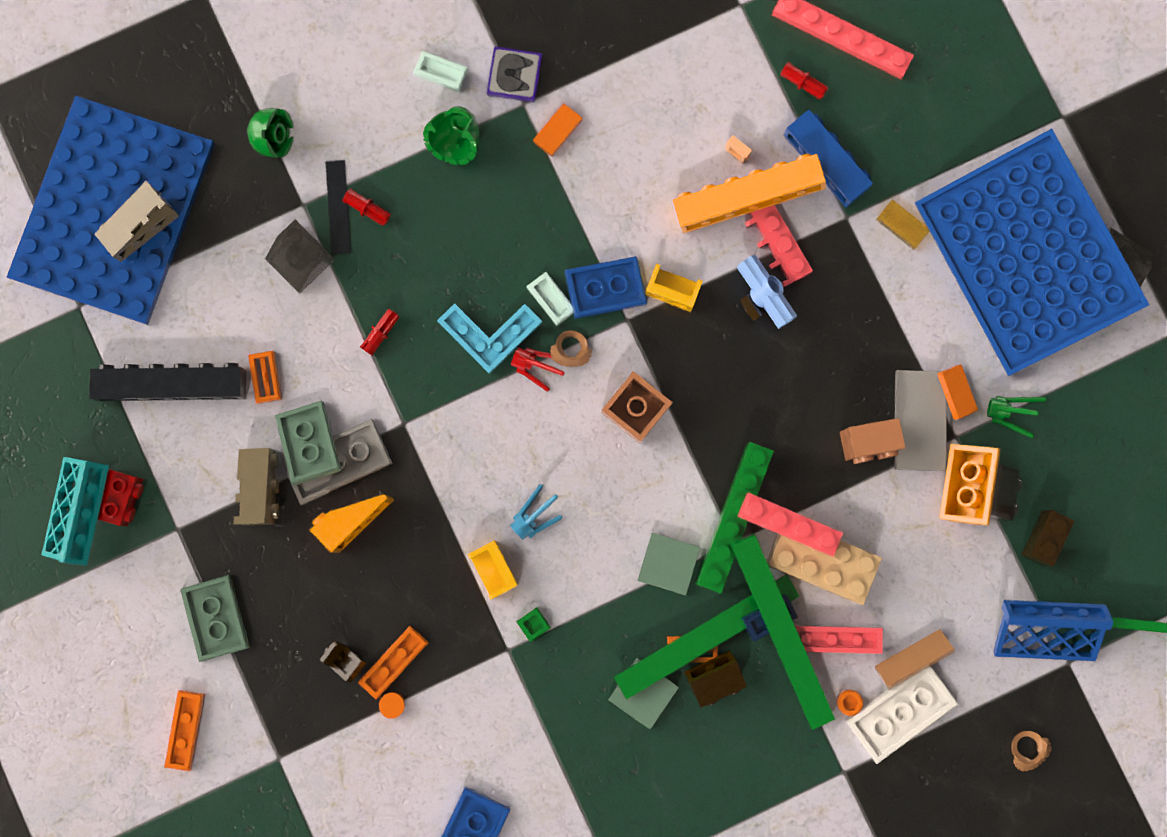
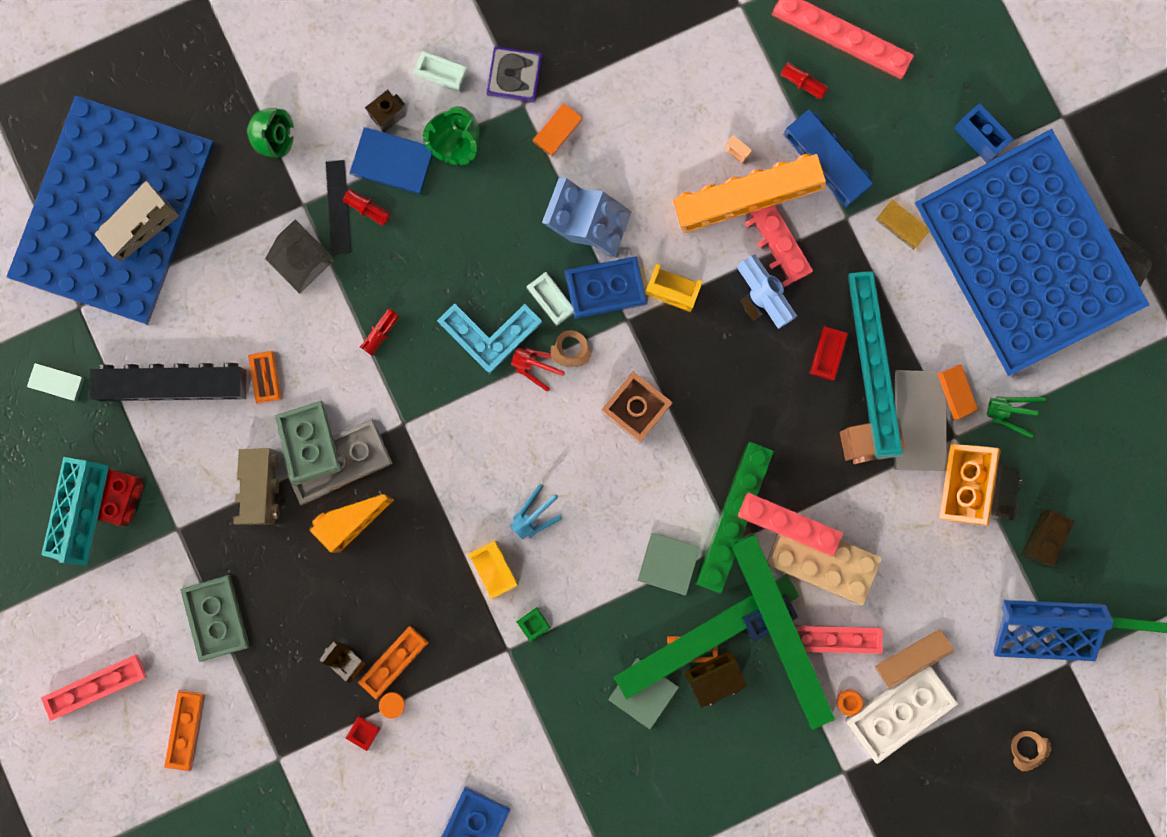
none -> light aqua tile [27,363,85,402]
none -> coral plate [41,654,147,721]
none -> red tile [345,715,381,751]
none -> blue tile [349,127,433,195]
none -> dark brown brick [365,90,406,133]
none -> medium blue bracket [542,177,632,257]
none -> red tile [810,326,848,381]
none -> teal tile [848,271,903,458]
none -> blue brick [954,103,1013,163]

